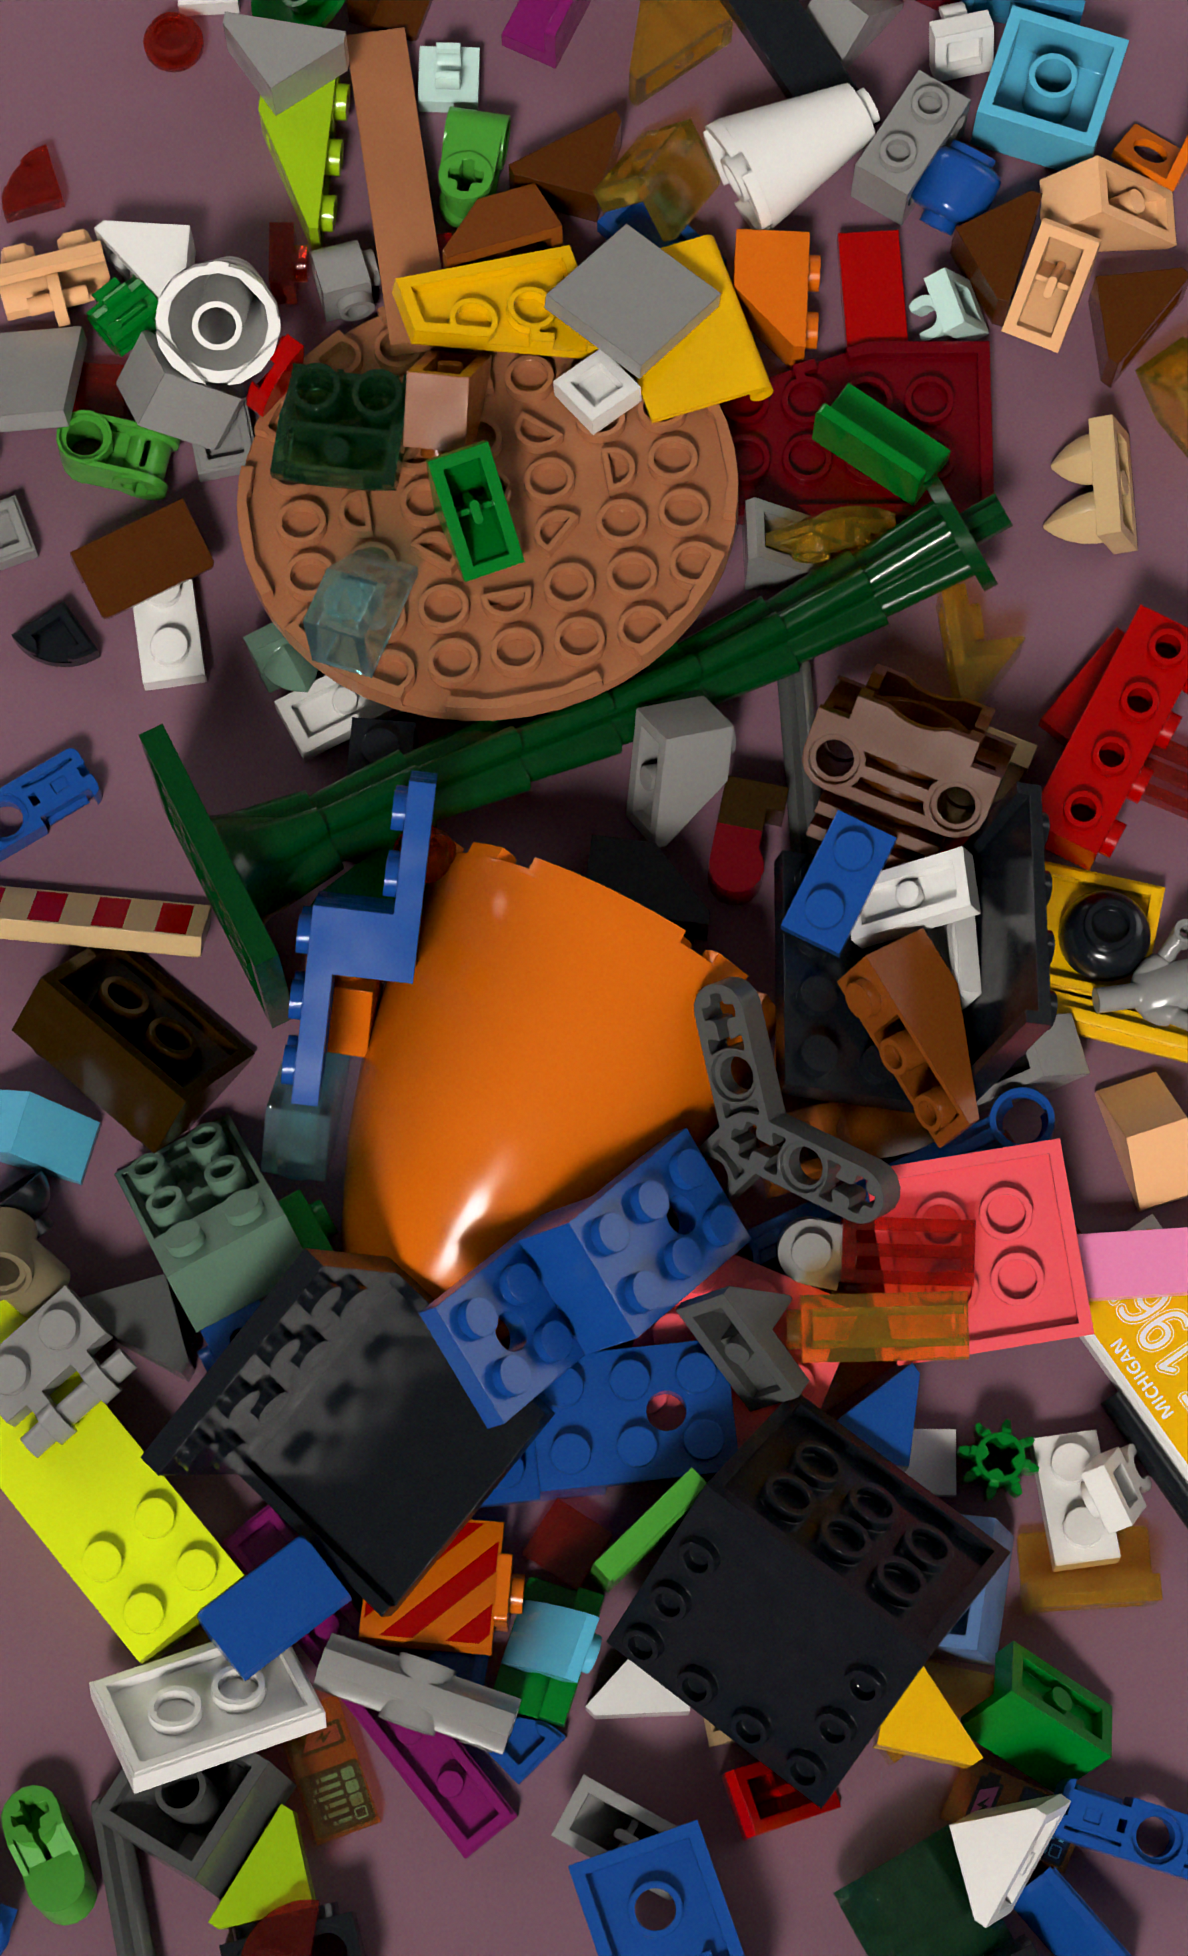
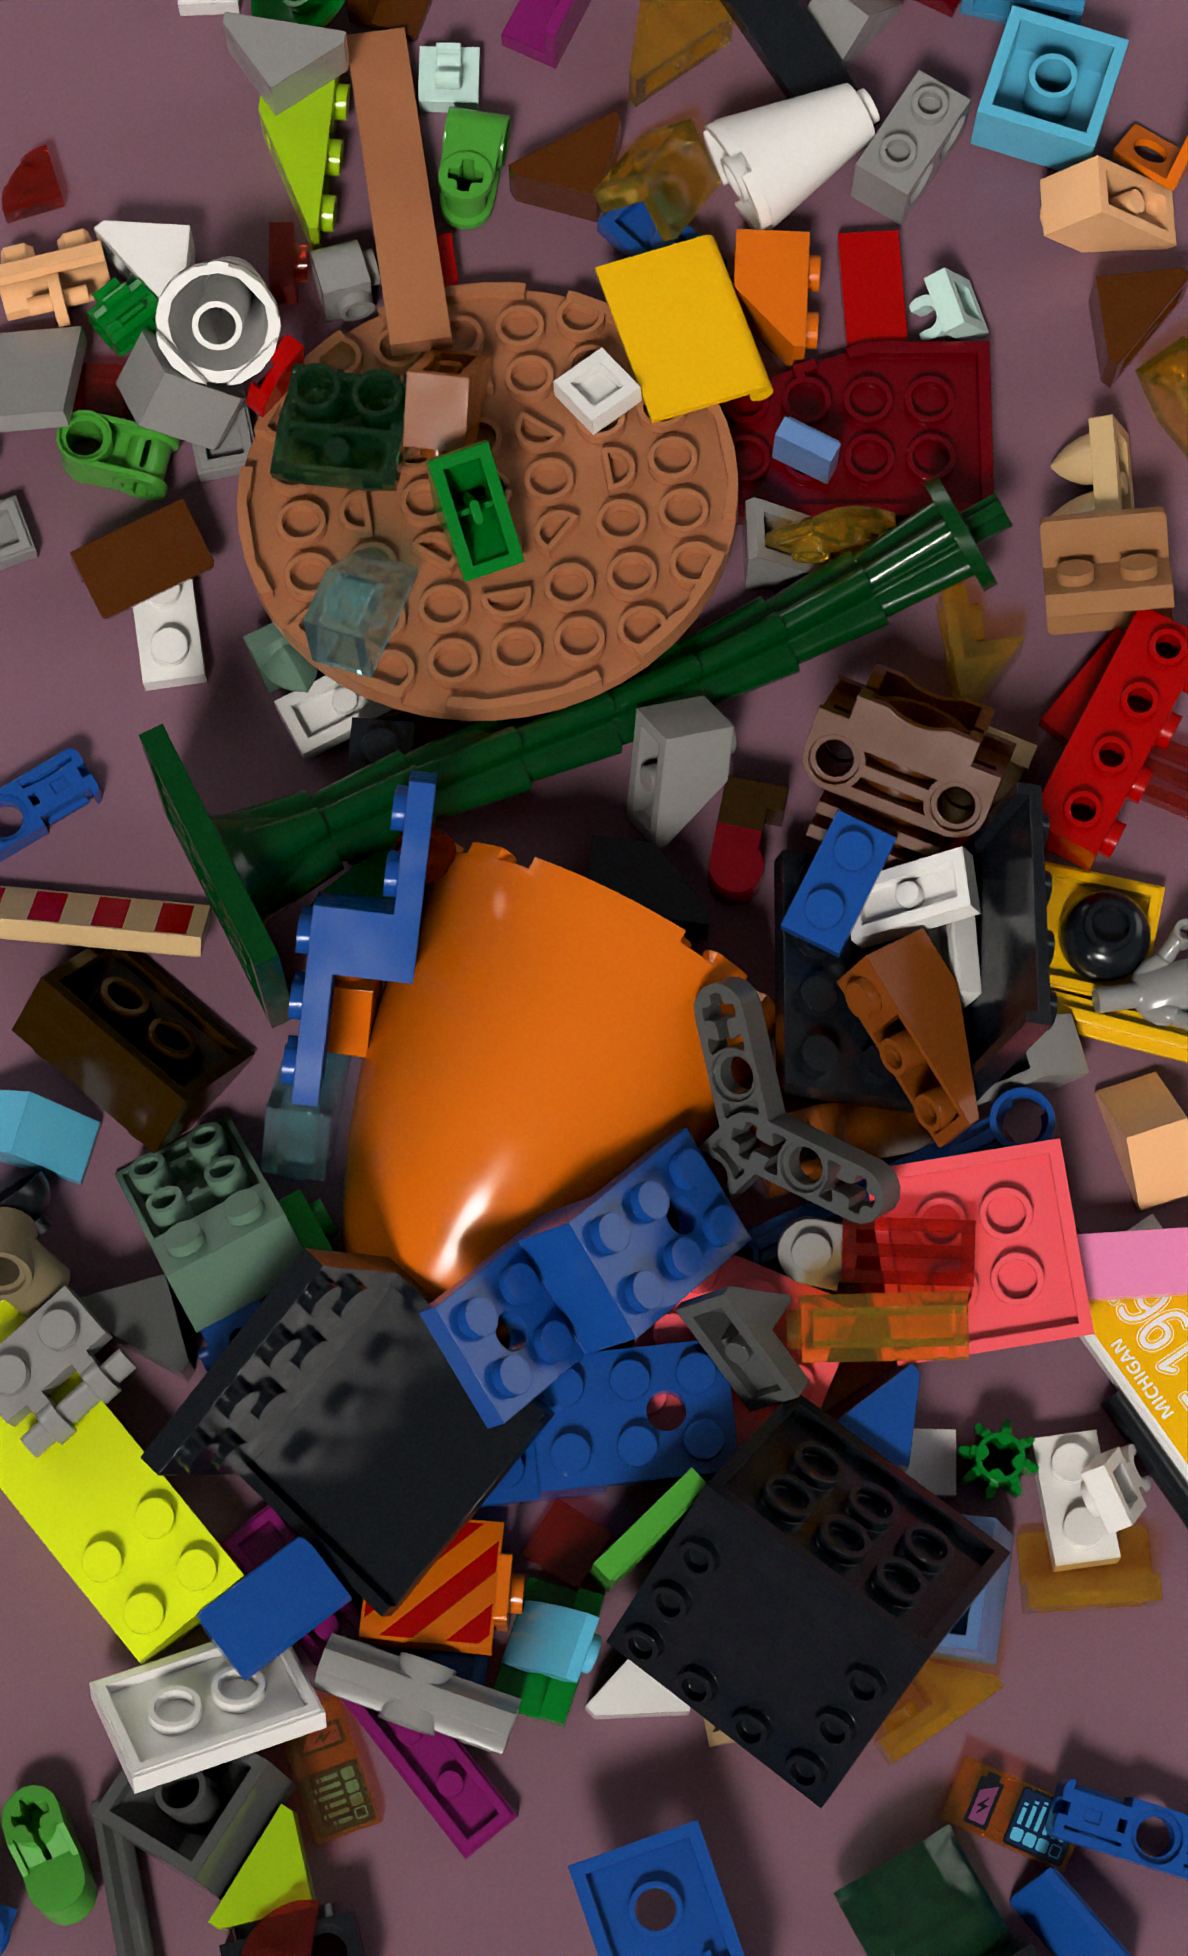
black tile [12,601,100,667] -> none
clear red plate [143,12,204,73] -> none
yellow wing [392,245,599,359] -> none
dark orange slope [442,183,563,269] -> none
blue tile [486,1717,566,1785] -> none
light grey tile [544,224,721,379] -> none
light grey slope [551,1774,678,1902] -> none
red slope [721,1761,841,1841] -> none
dark grey axle [777,661,821,855] -> none
green panel [812,383,951,507] -> none
yellow slope [872,1666,983,1768] -> none
blue head [911,139,1001,236] -> none
white tile [929,1,994,82] -> none
white slope [949,1794,1071,1928] -> none
reddish brown slope [950,190,1043,327] -> none
green panel [960,1640,1112,1792] -> none
light nougat slope [1001,218,1102,353] -> none
none -> medium blue tile [772,416,841,484]
none -> medium nougat bracket [1039,506,1174,635]

